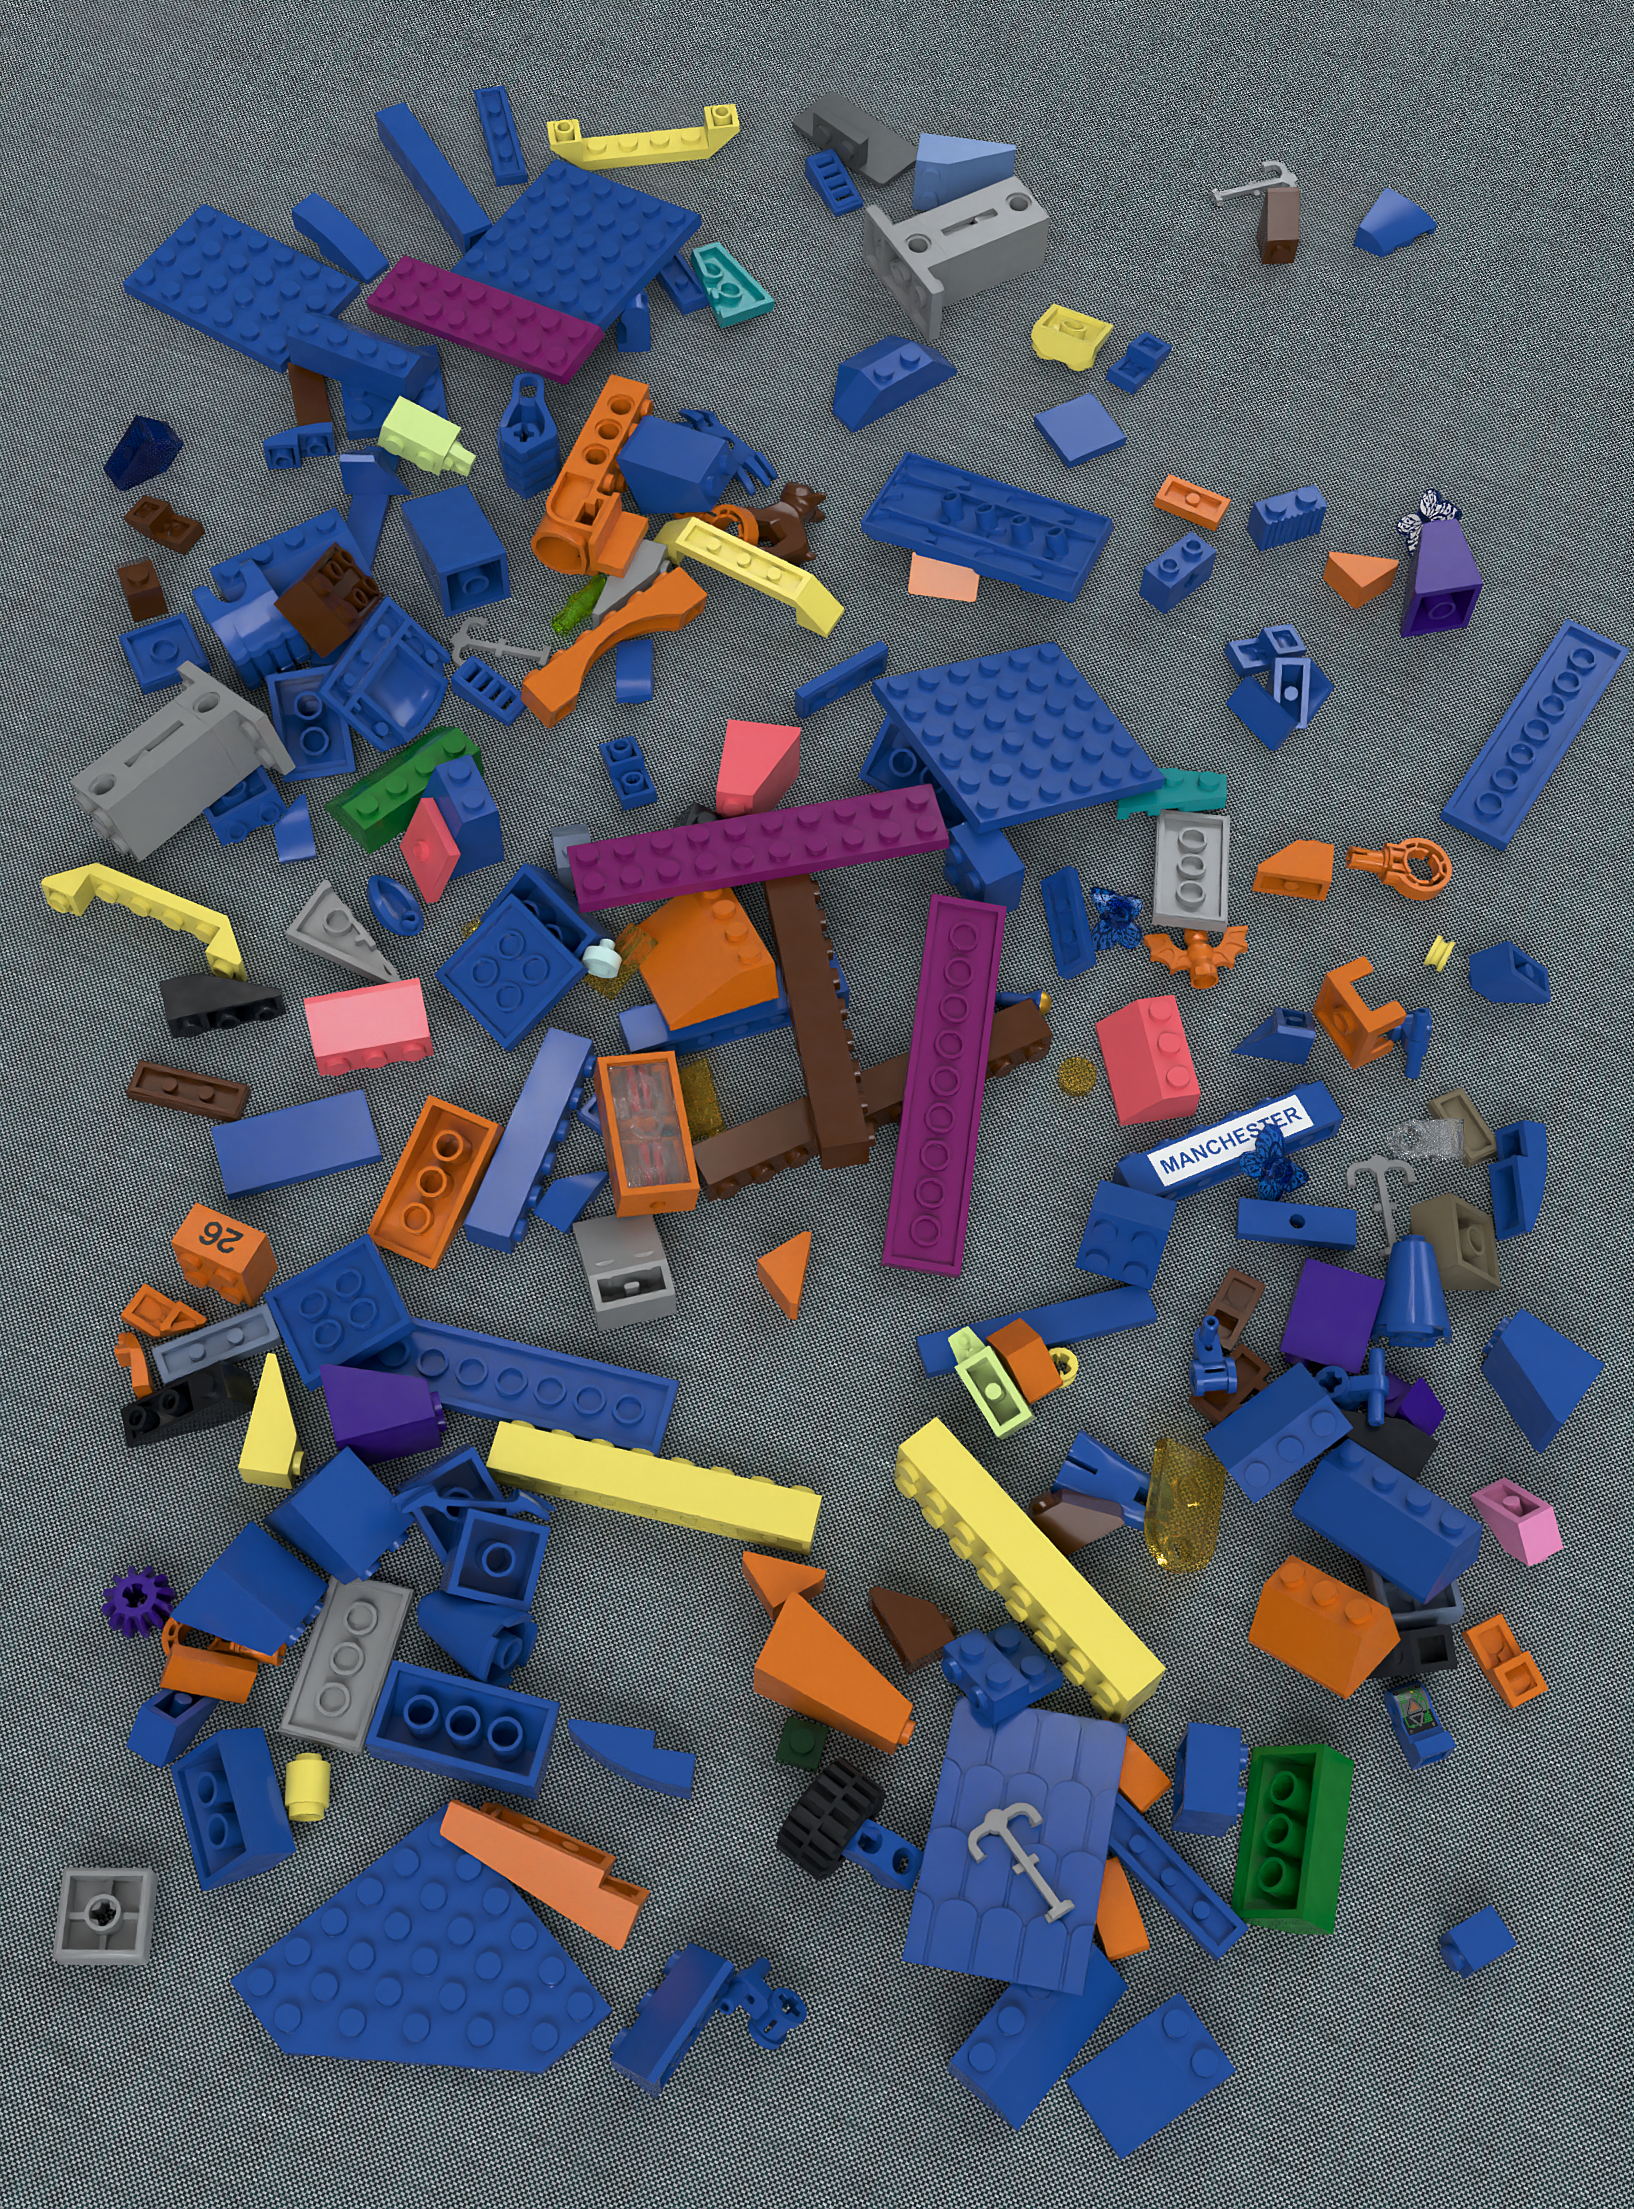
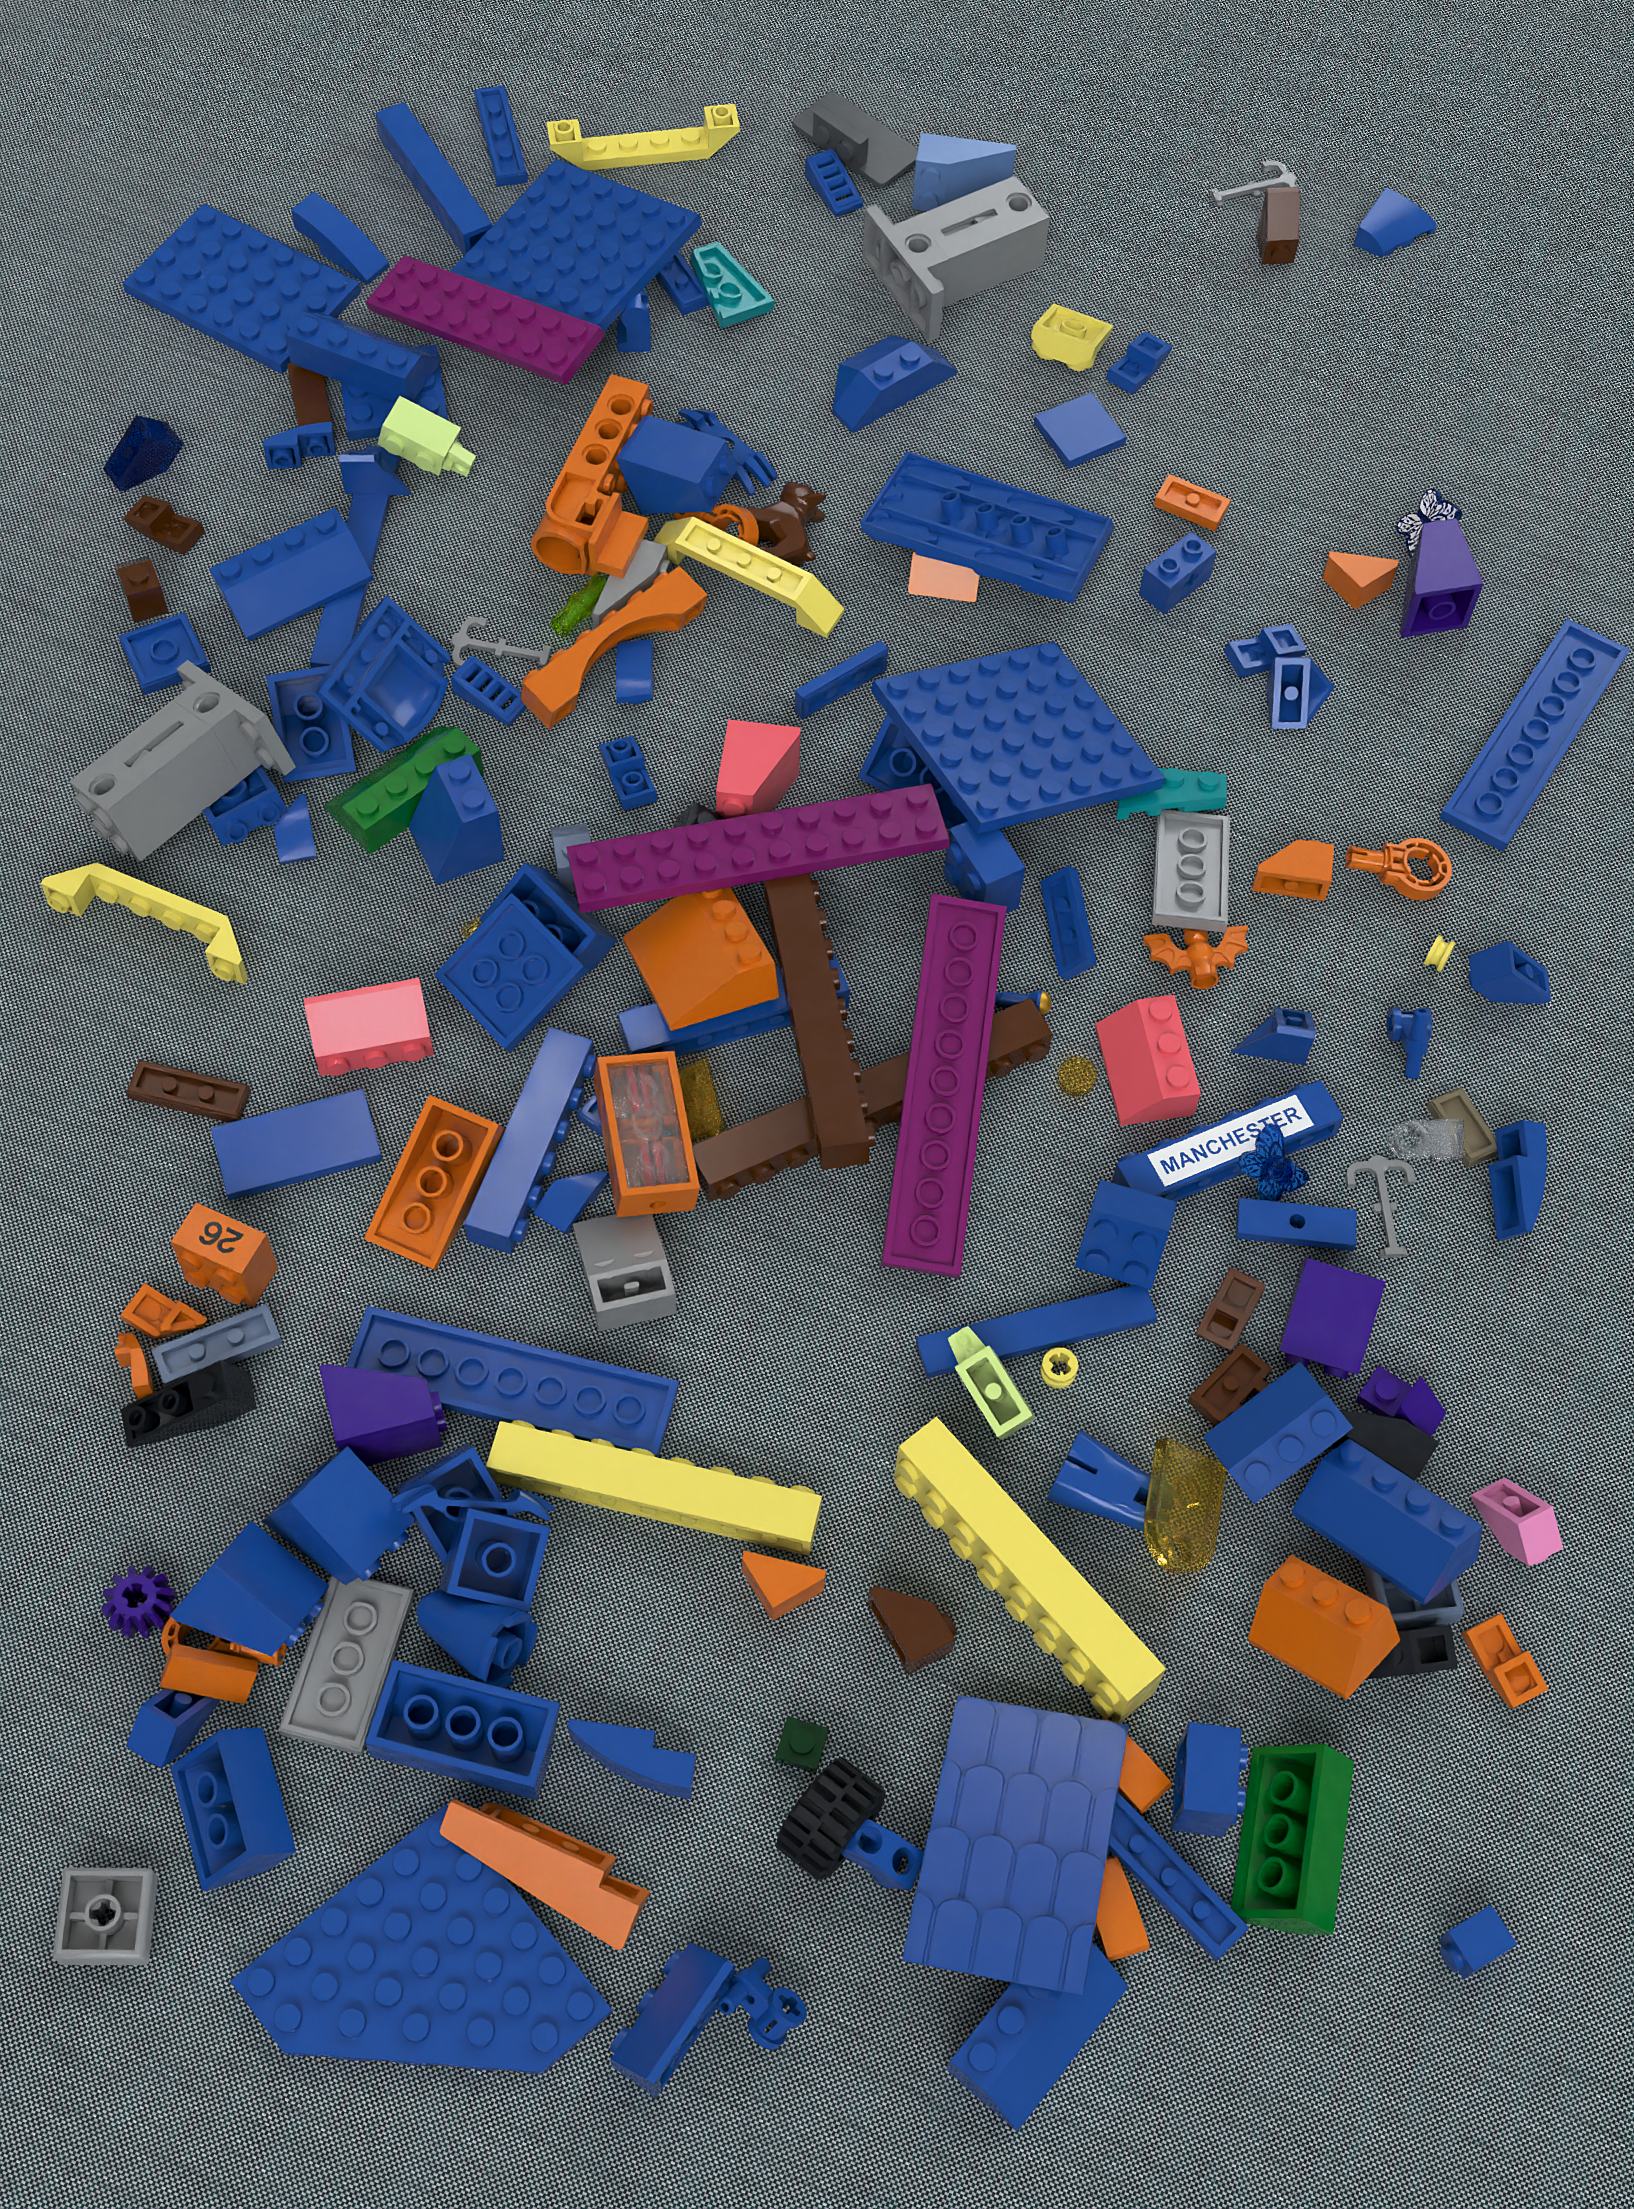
black slope [160,973,287,1039] -> none
blue piece [192,559,311,691] -> none
light yellow slope [238,1353,306,1489] -> none
blue plate [263,1233,418,1392] -> none
reddish brown slope [273,542,384,658] -> none
light yellow brick [284,1753,331,1822] -> none
light grey wing [285,879,402,985] -> none
blue arm [366,875,424,937] -> none
coral plate [399,797,461,903] -> none
blue slope [400,484,511,618] -> none
blue piece [497,372,561,500] -> none
light aqua tile [581,939,622,978] -> none
clear yellow tile [583,922,658,1001] -> none
orange slope [753,1591,917,1756] -> none
orange slope [757,1231,812,1320] -> none
blue plate [941,1621,1063,1725] -> none
light grey piece [968,1803,1075,1924] -> none
orange slope [986,1318,1063,1405] -> none
slope [1026,1489,1125,1557] -> none
blue slope [1065,1992,1236,2161] -> none
clear blue animal [1090,887,1143,951] -> none
blue piece [1189,1315,1237,1397] -> none
blue tile [1226,676,1298,751] -> none
blue brick [1247,484,1328,552] -> none
orange panel [1312,956,1407,1070] -> none
blue piece [1314,1348,1389,1426] -> none
blue cone [1370,1235,1452,1348] -> none
blue leg [1384,1680,1456,1770] -> none
dark tan slope [1409,1192,1501,1291] -> none
blue slope [1480,1308,1605,1454] -> none

